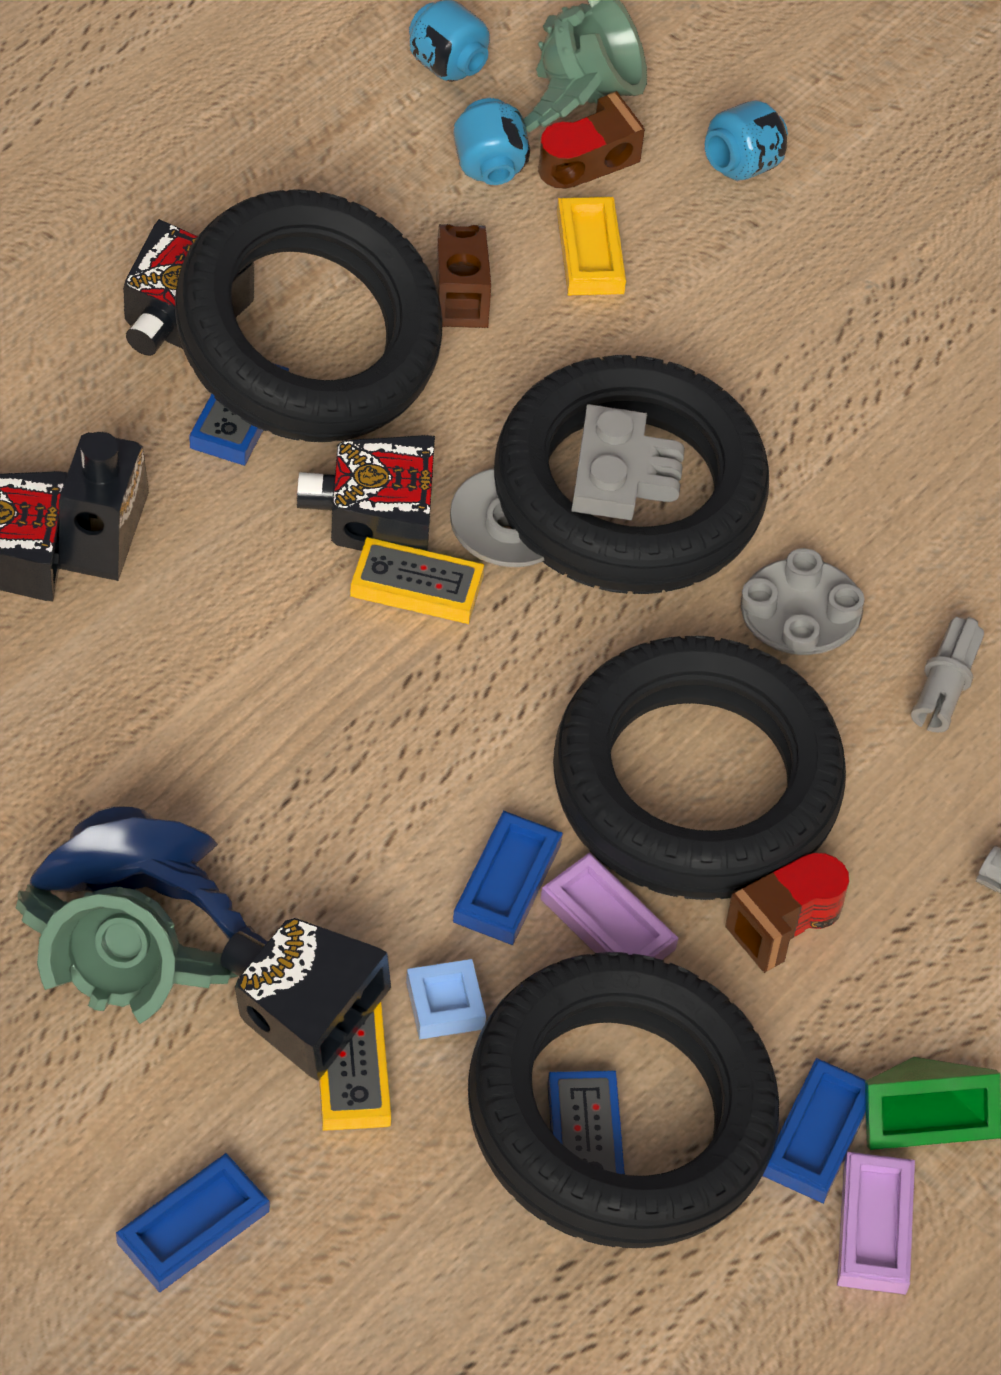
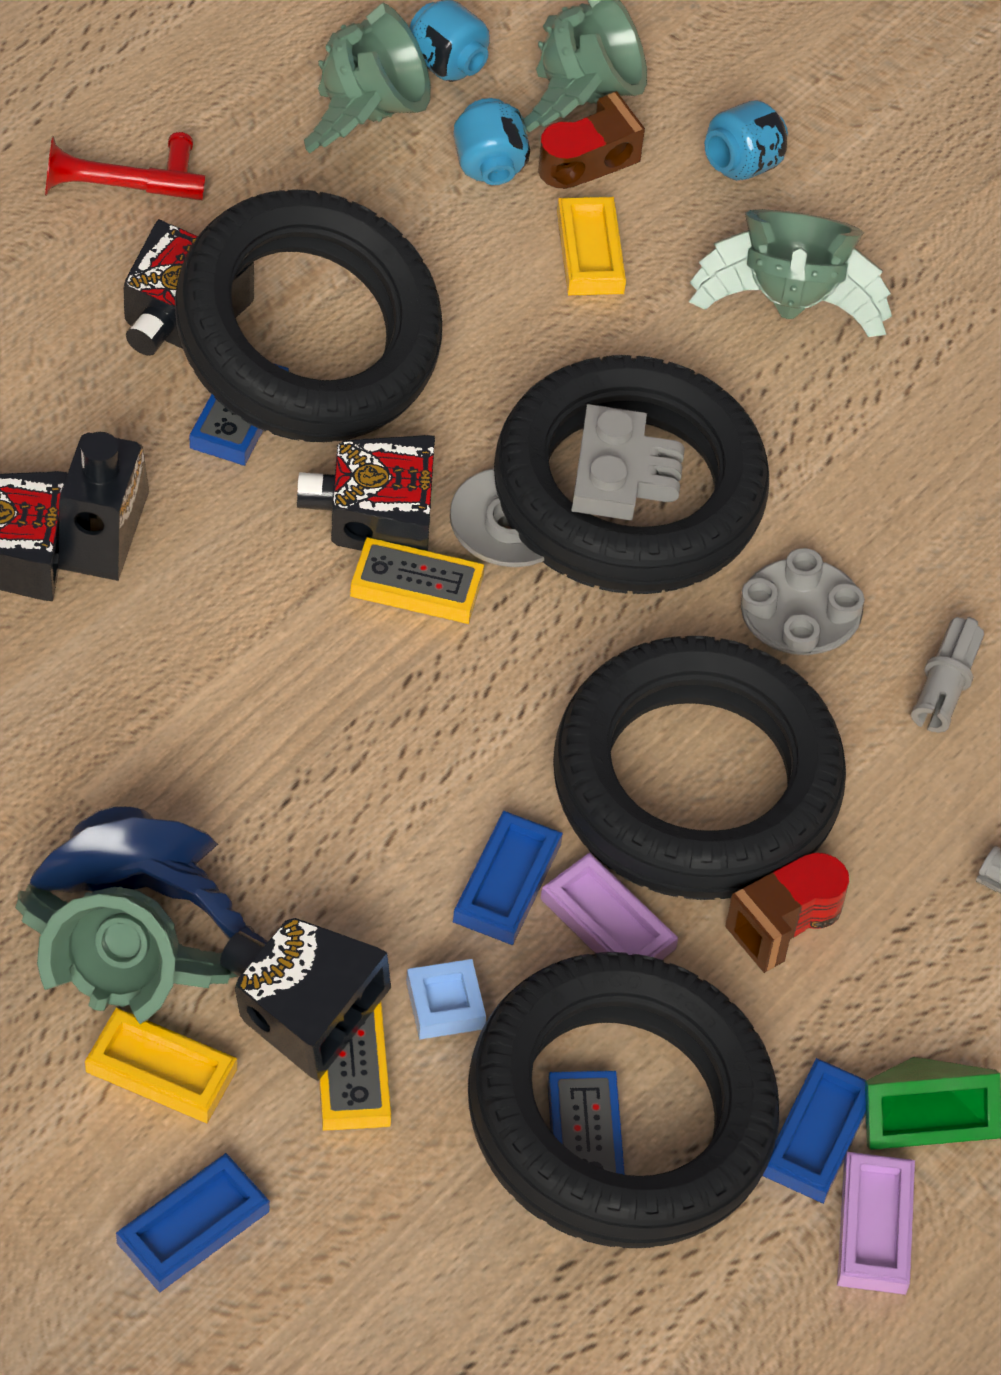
reddish brown leg [436,224,491,328] -> none
none -> red piece [45,132,205,200]
none -> yellow tile [85,1007,237,1124]
none -> sand green helmet [304,3,431,154]
none -> sand green helmet [689,209,892,337]

